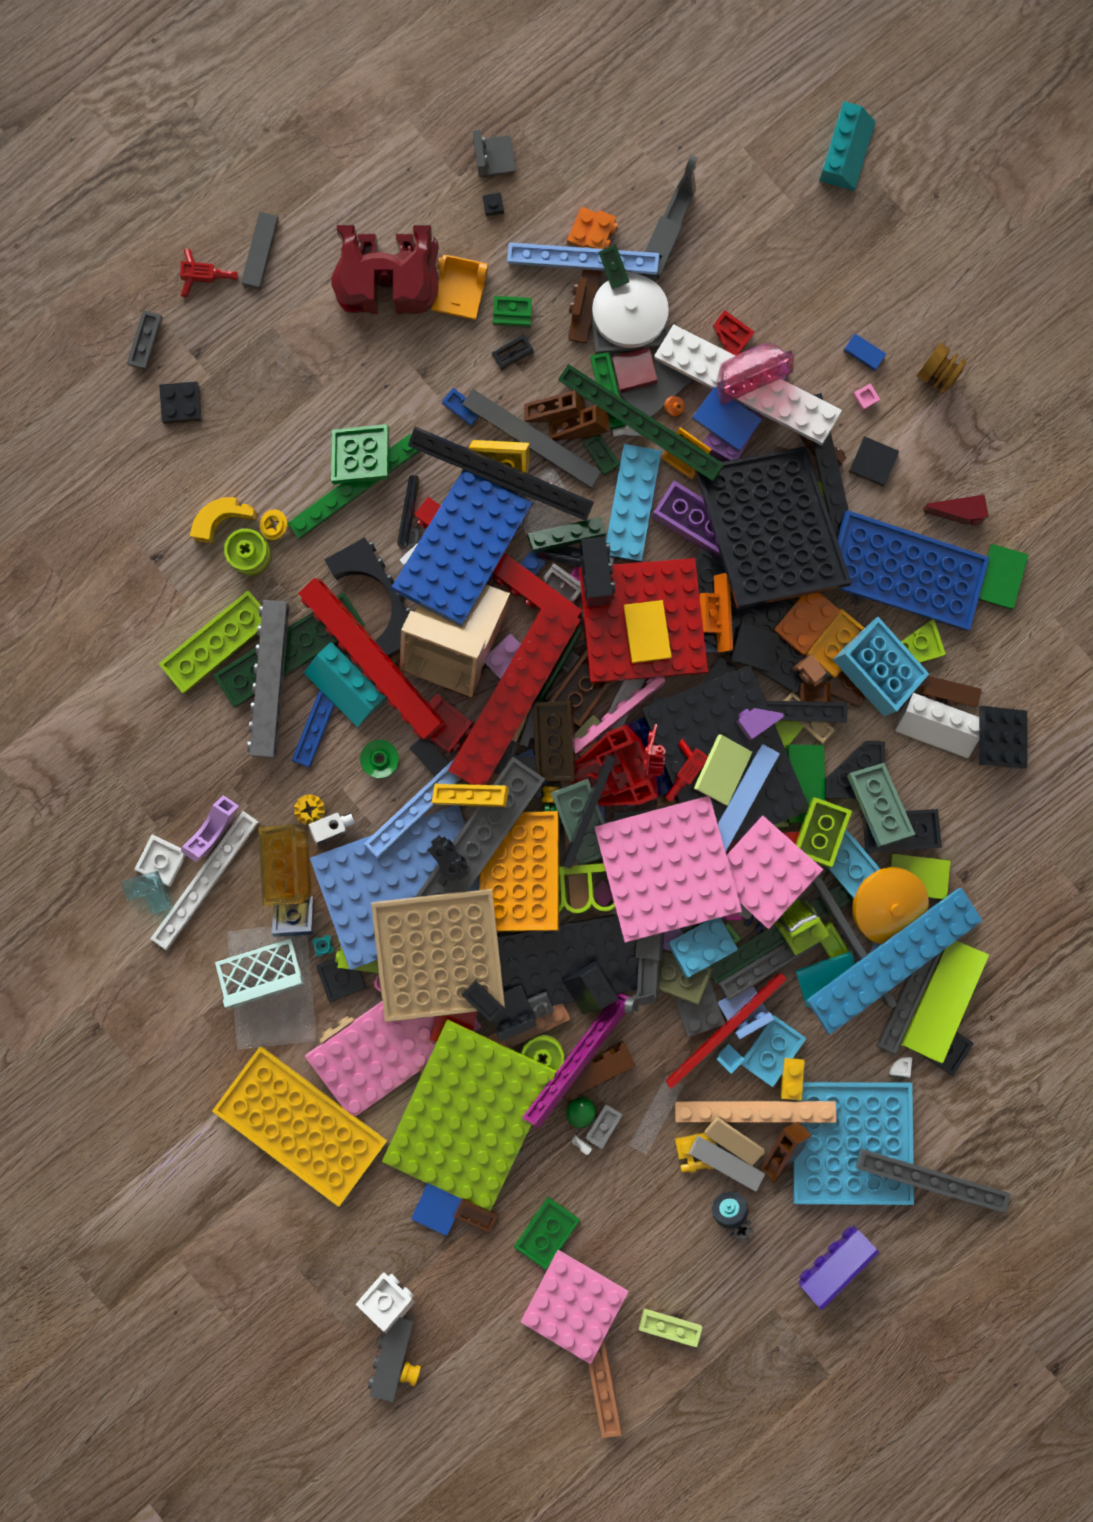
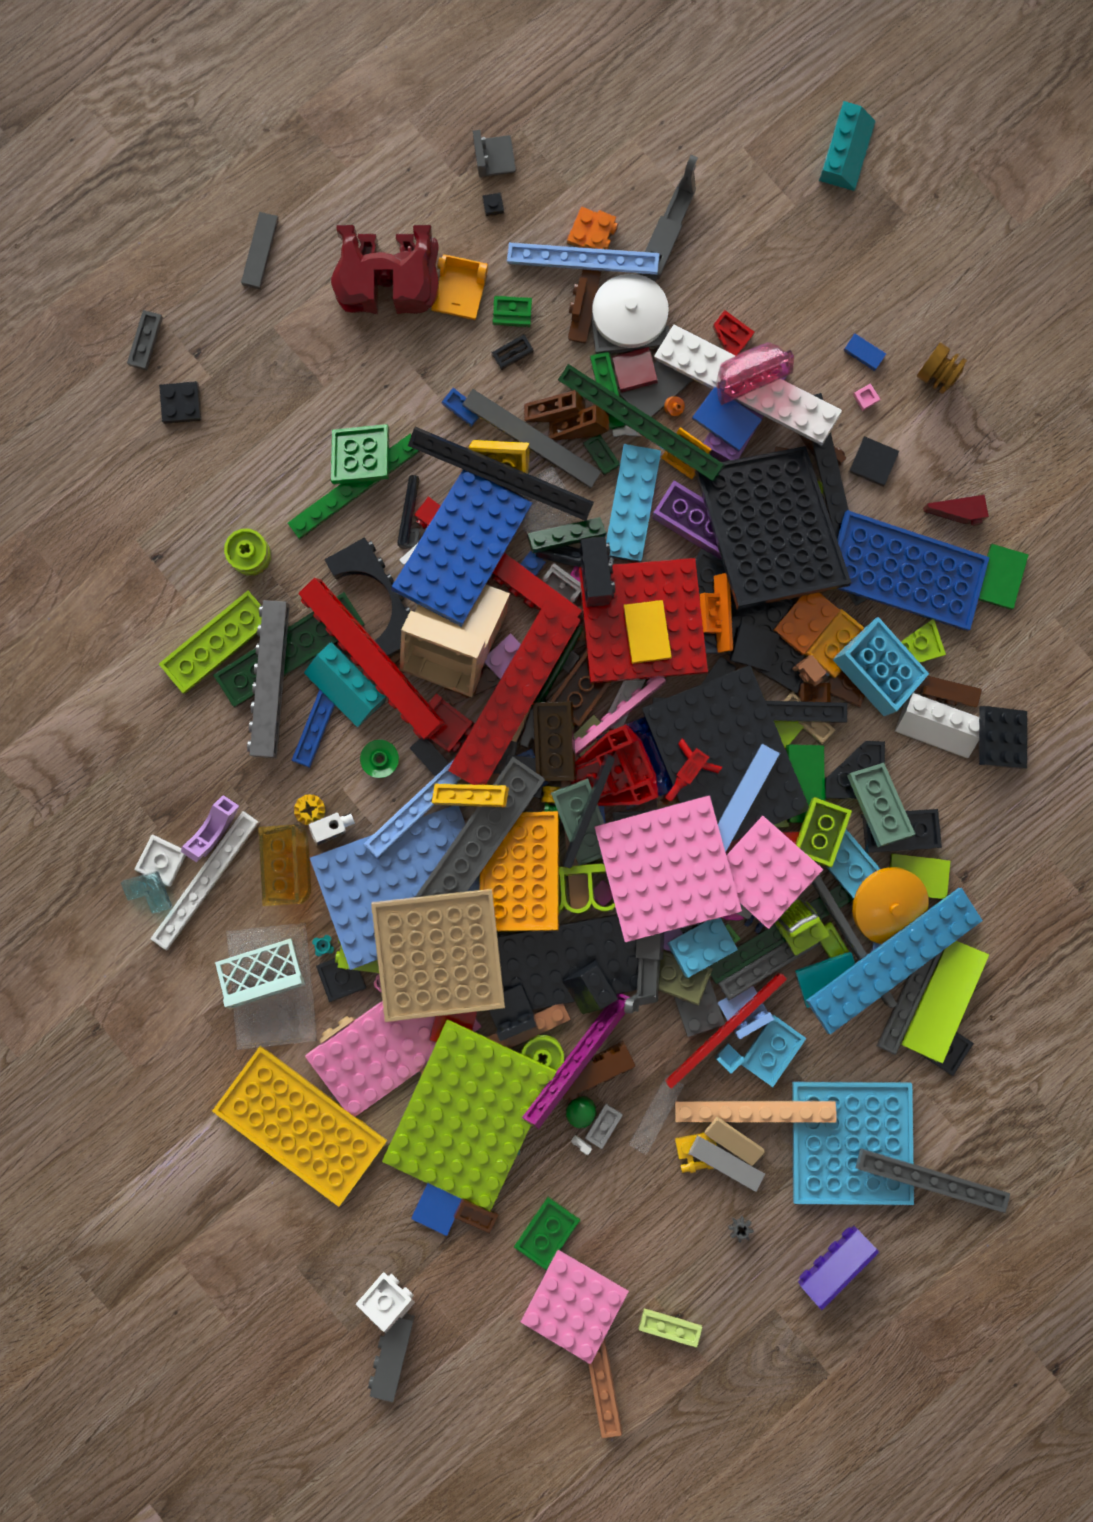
red piece [180,249,238,297] -> none
yellow arch [190,497,258,544] -> none
yellow gear [260,509,289,541] -> none
plate [272,896,314,937] -> none
yellow wheel [399,1361,421,1387] -> none
black brick [428,835,469,886] -> none
black tile [461,979,504,1022] -> none
dark grey tile [528,992,554,1019] -> none
dark green plate [598,245,630,290] -> none
red hinge [643,724,666,779] -> none
yellowish green tile [694,735,752,806] -> none
black wheel [712,1192,748,1229] -> none
medium lavender slope [736,708,784,741] -> none
reddish brown slope [760,1121,812,1183] -> none
yellow plate [781,1058,804,1100] -> none
white tile [889,1057,912,1077] -> none

